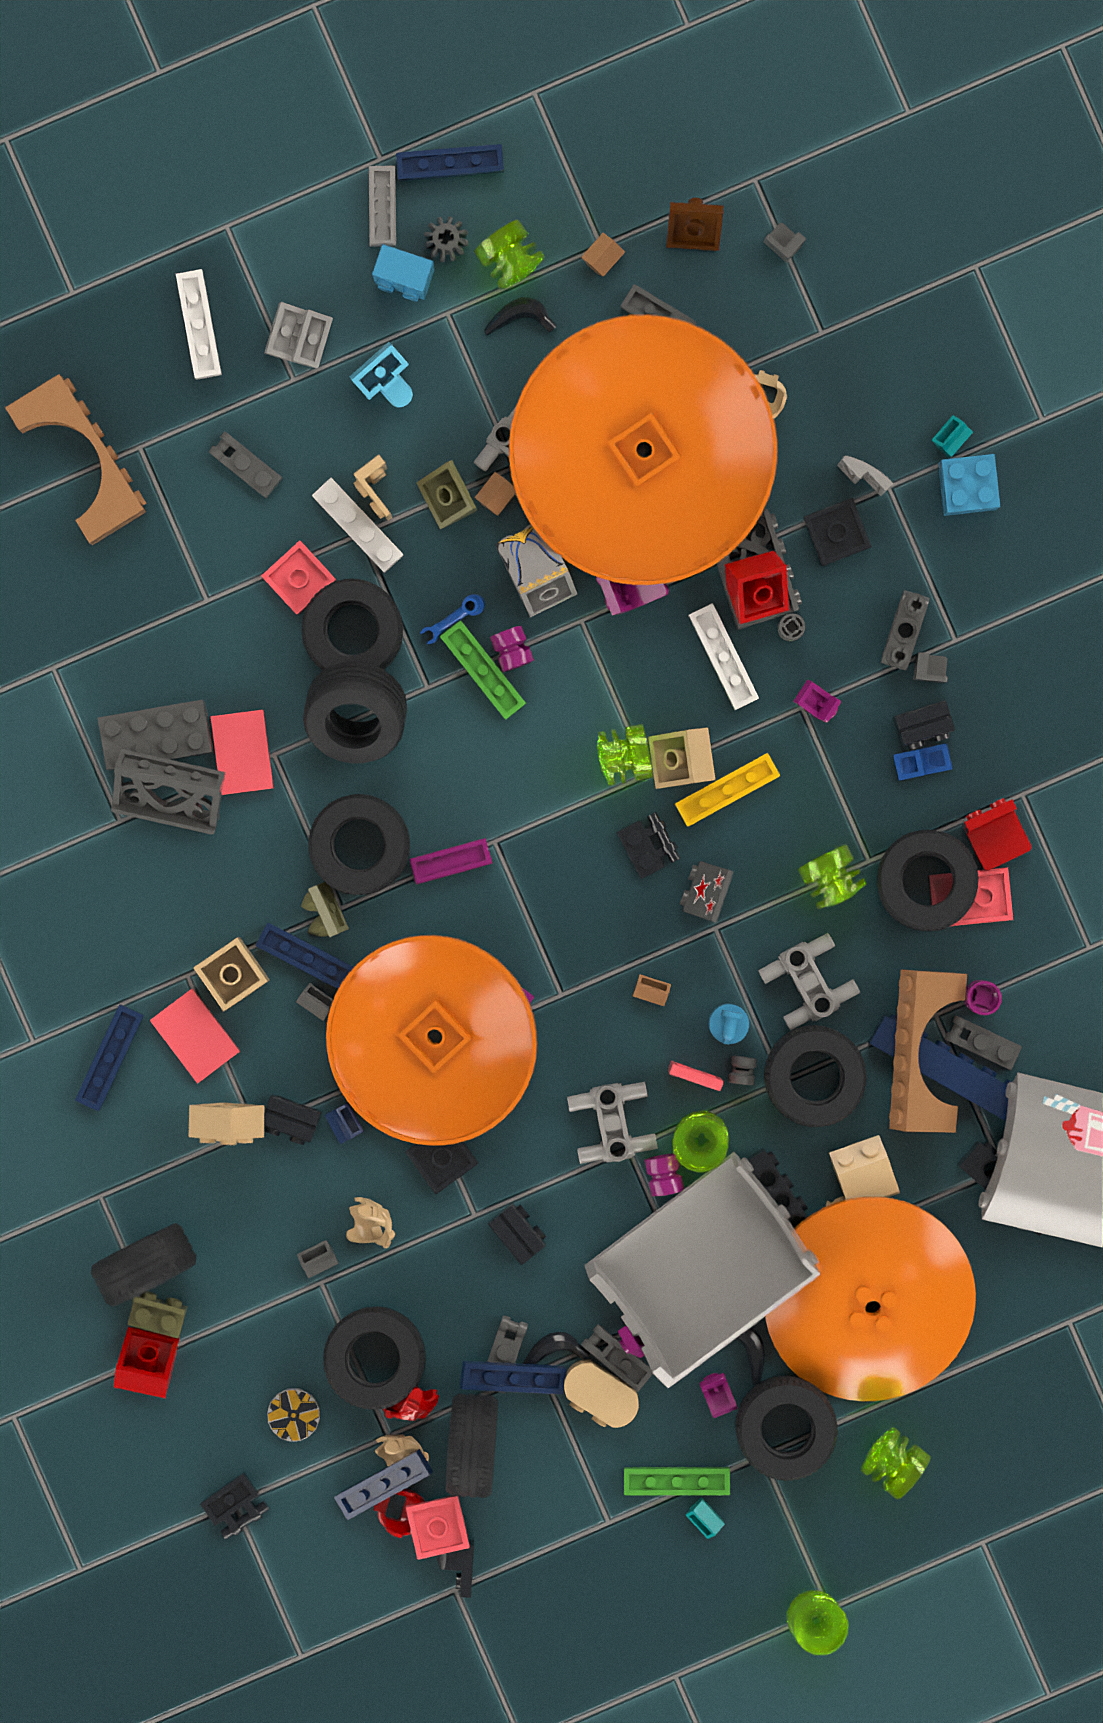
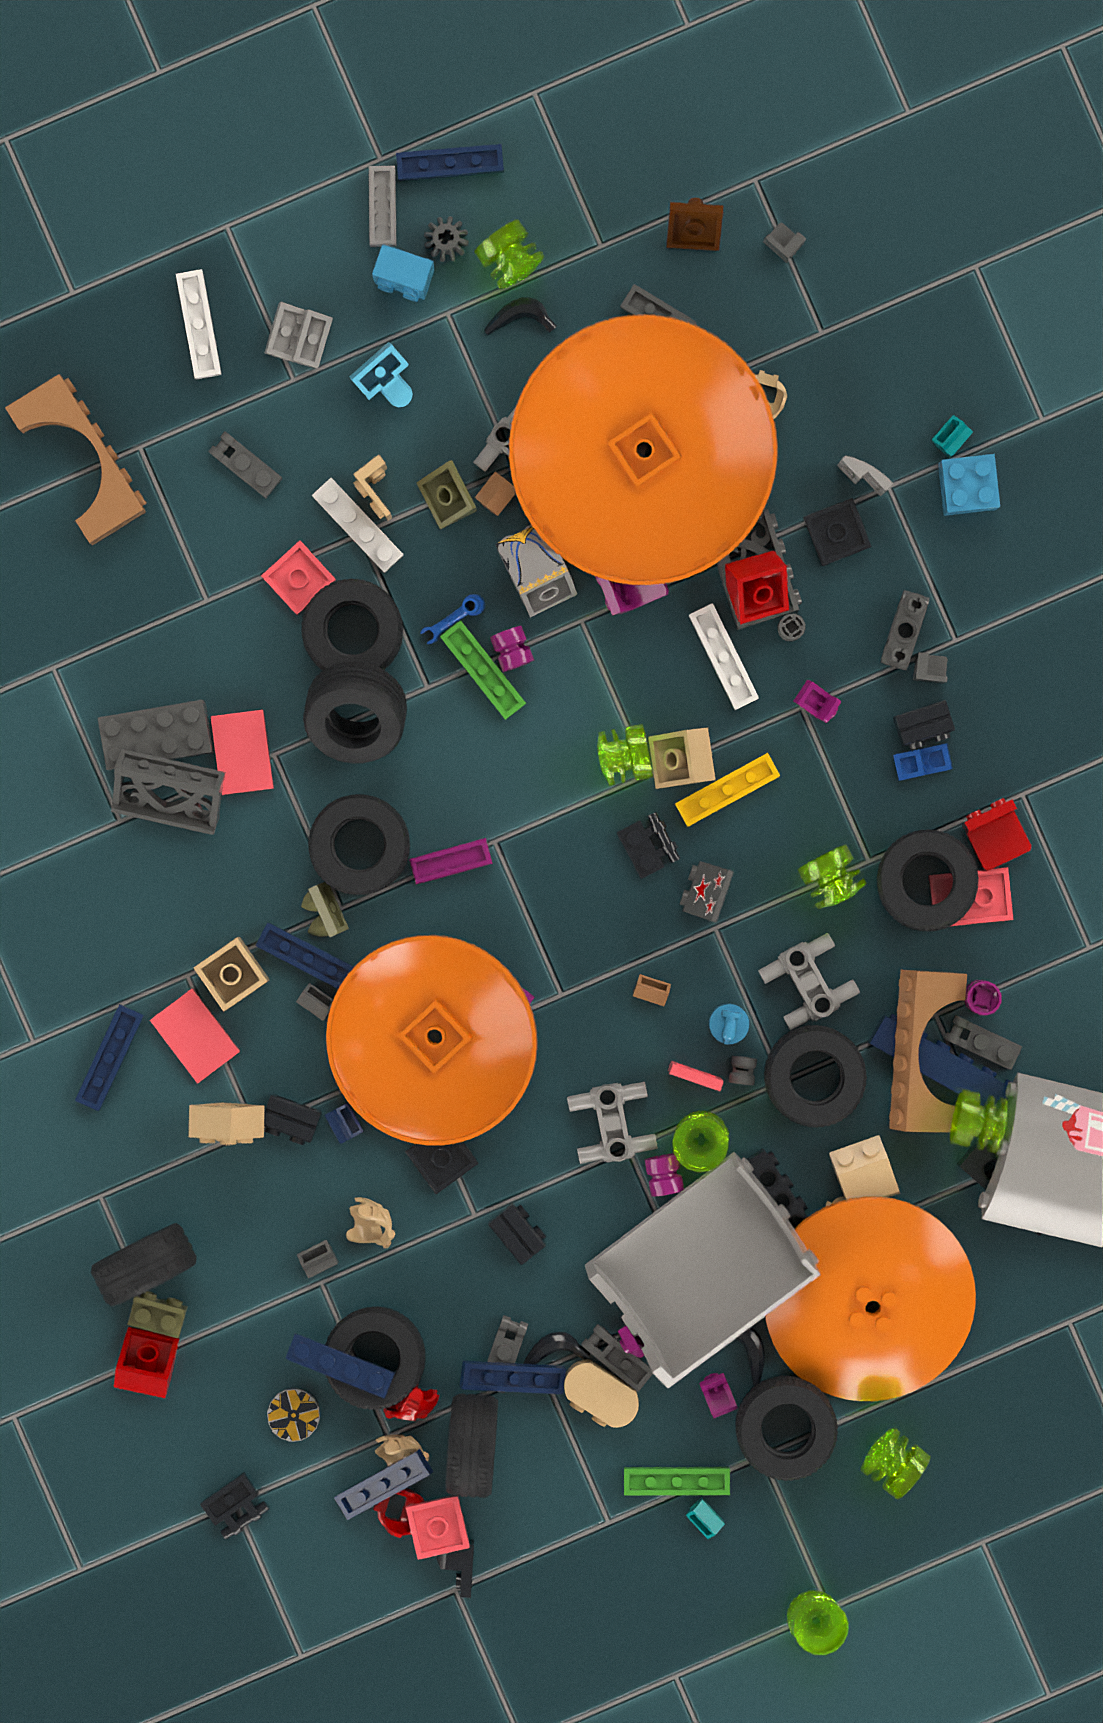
medium nougat piece [581,233,625,276] -> none
none -> dark blue plate [285,1333,395,1398]
none -> clear neon green wheel [949,1089,1008,1153]

